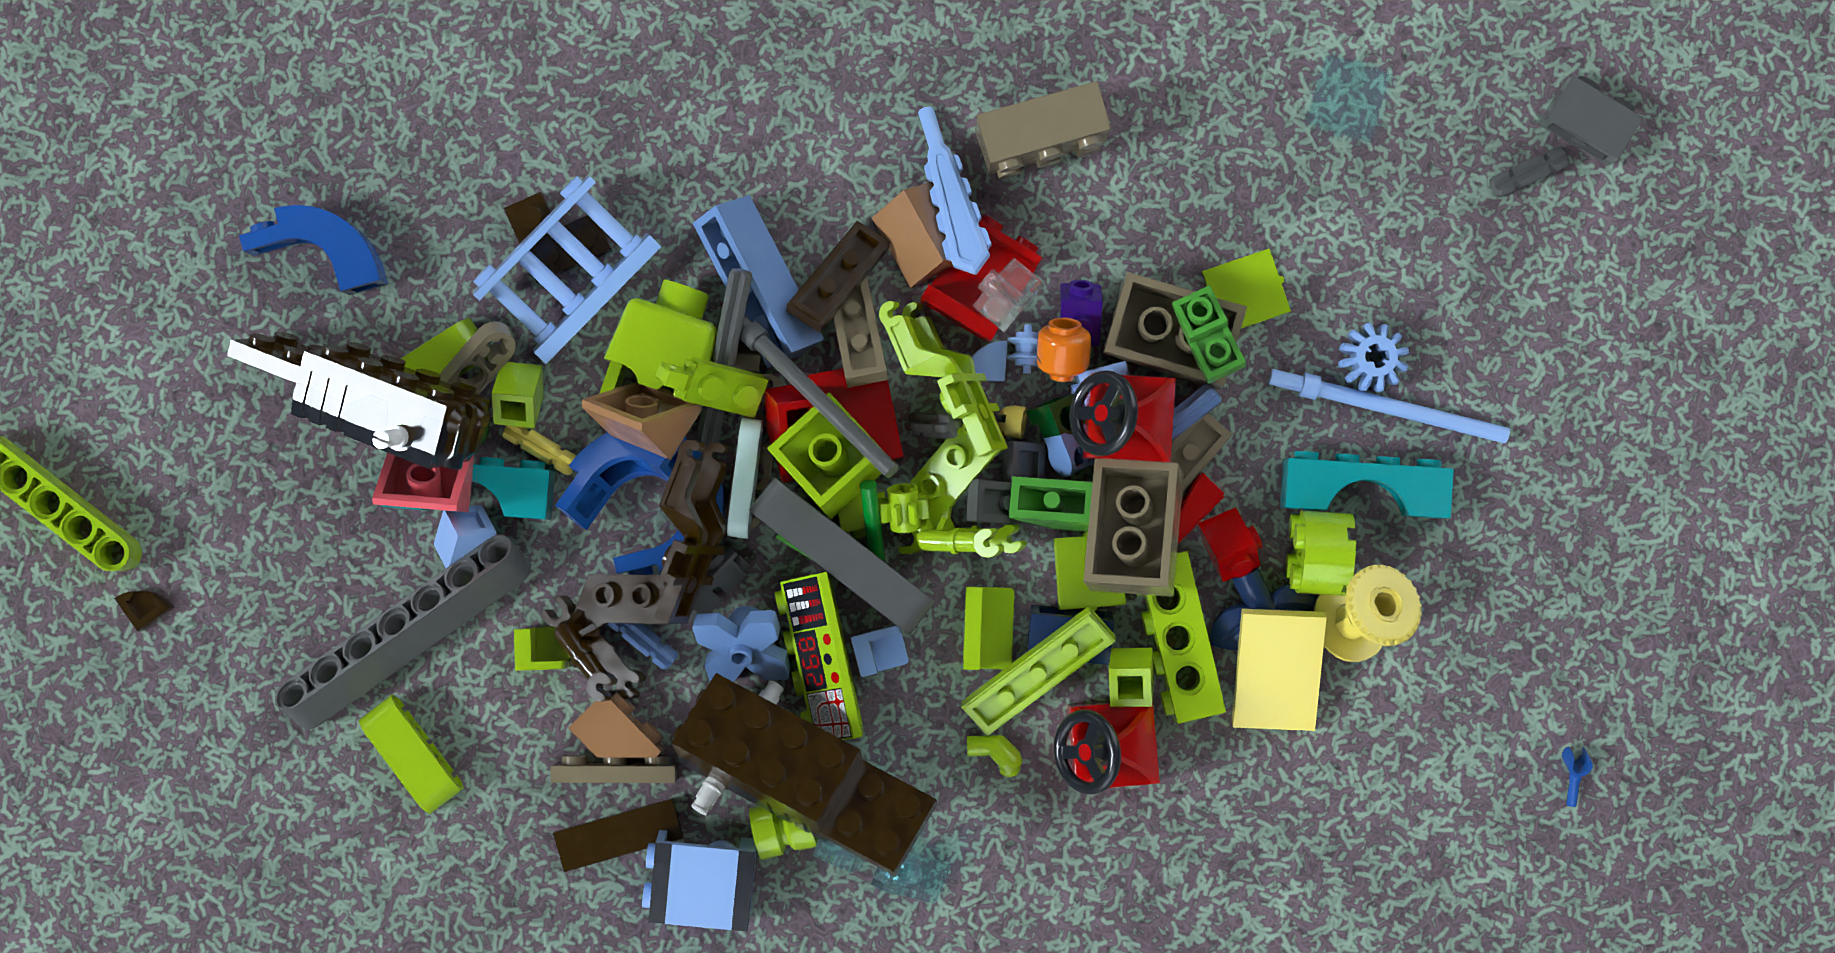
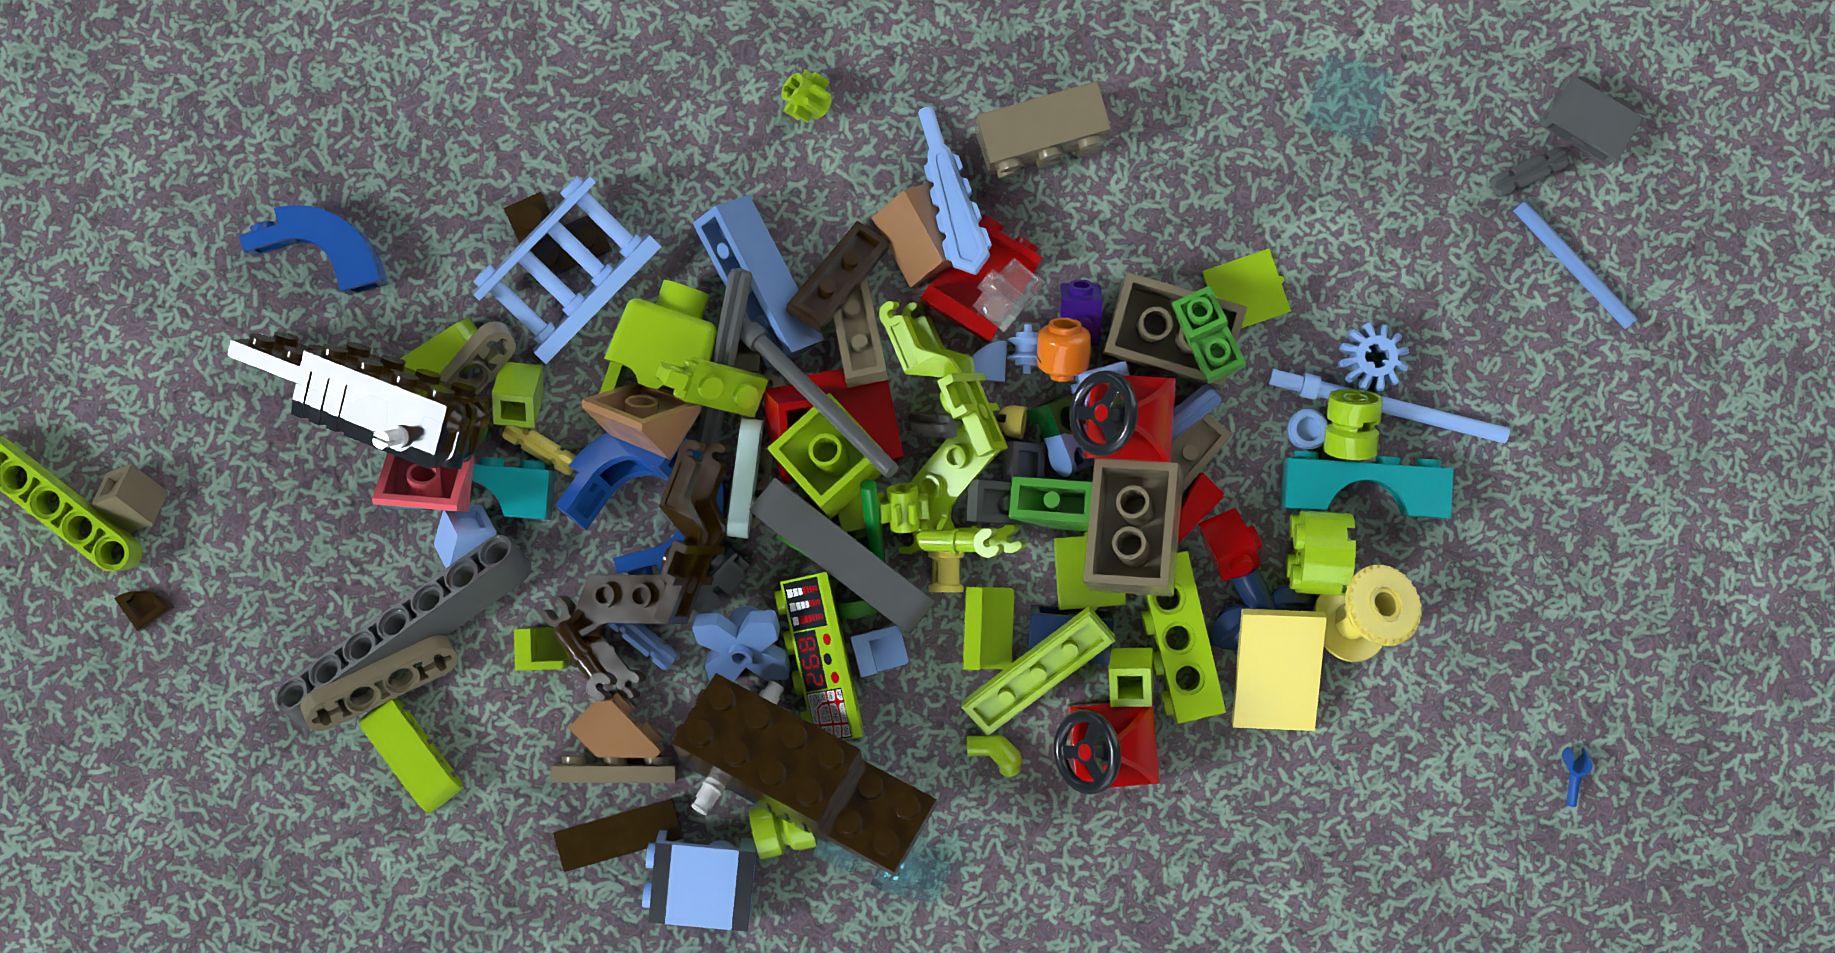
none -> dark tan panel [91,464,168,532]
none -> dark tan beam [300,635,458,731]
none -> lime gear [781,69,832,123]
none -> bright green tile [837,596,878,619]
none -> light yellow bush [928,551,965,592]
none -> light blue tile [1286,409,1328,450]
none -> lime wheel [1323,389,1383,460]
none -> medium blue bar [1513,200,1637,329]

